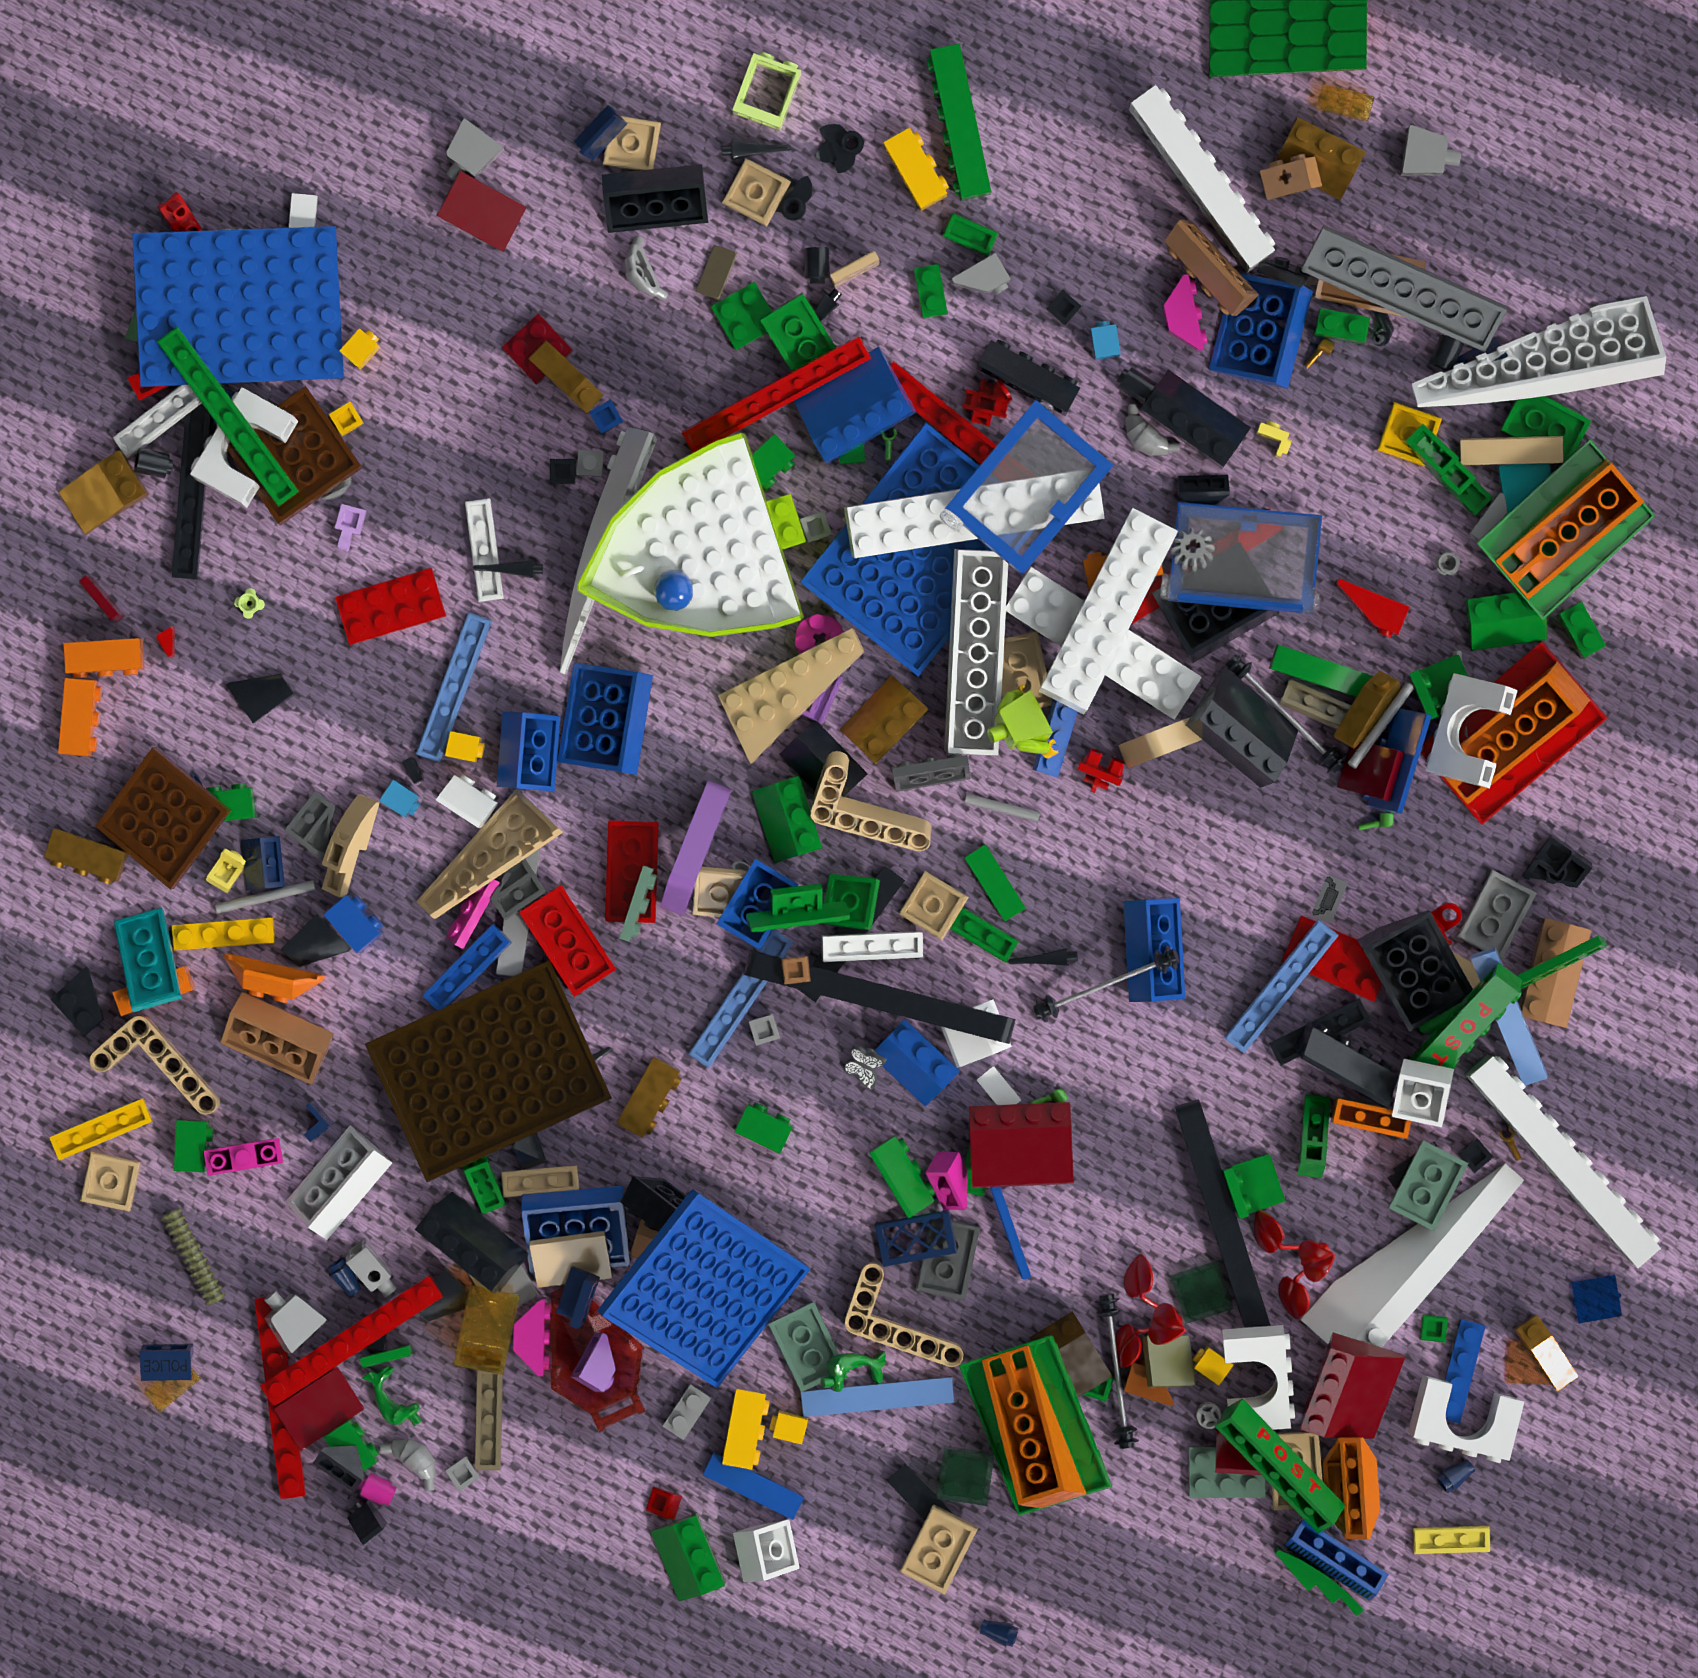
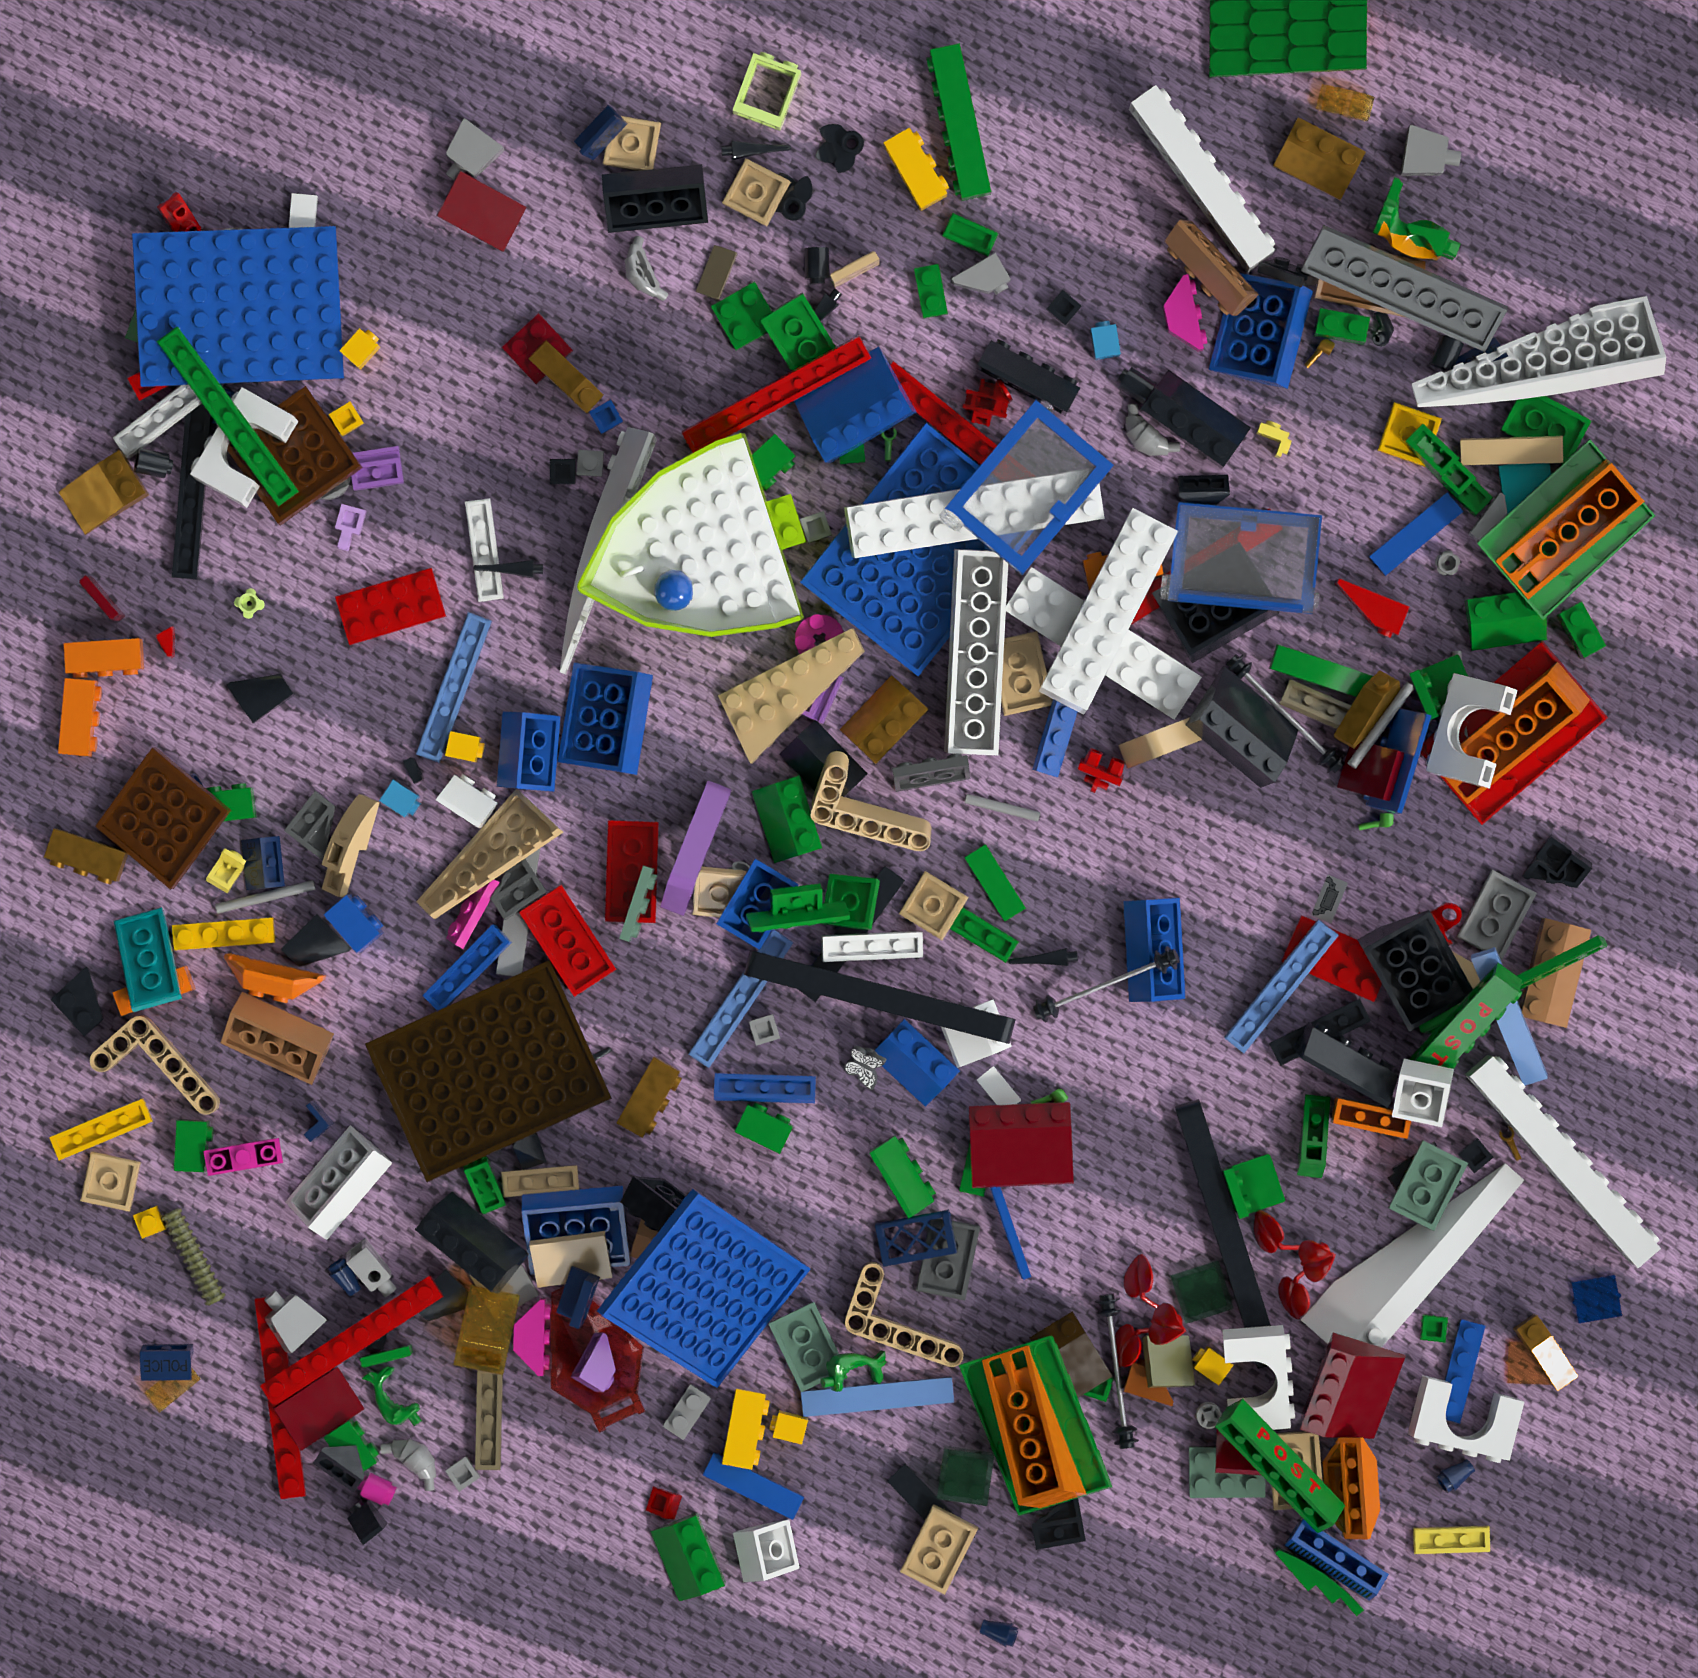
medium nougat tile [782,956,811,984] -> none
dark pink slope [925,1152,968,1210] -> none
lime torso [987,684,1059,758] -> none
light grey gear [1171,527,1215,572] -> none
medium nougat brick [1260,154,1322,200] -> none
none -> yellow plate [133,1206,166,1239]
none -> medium lavender plate [351,446,404,491]
none -> blue plate [714,1073,816,1104]
none -> black wing [1032,1498,1086,1550]
none -> blue tile [1369,492,1464,576]
none -> green hips [1373,177,1461,261]

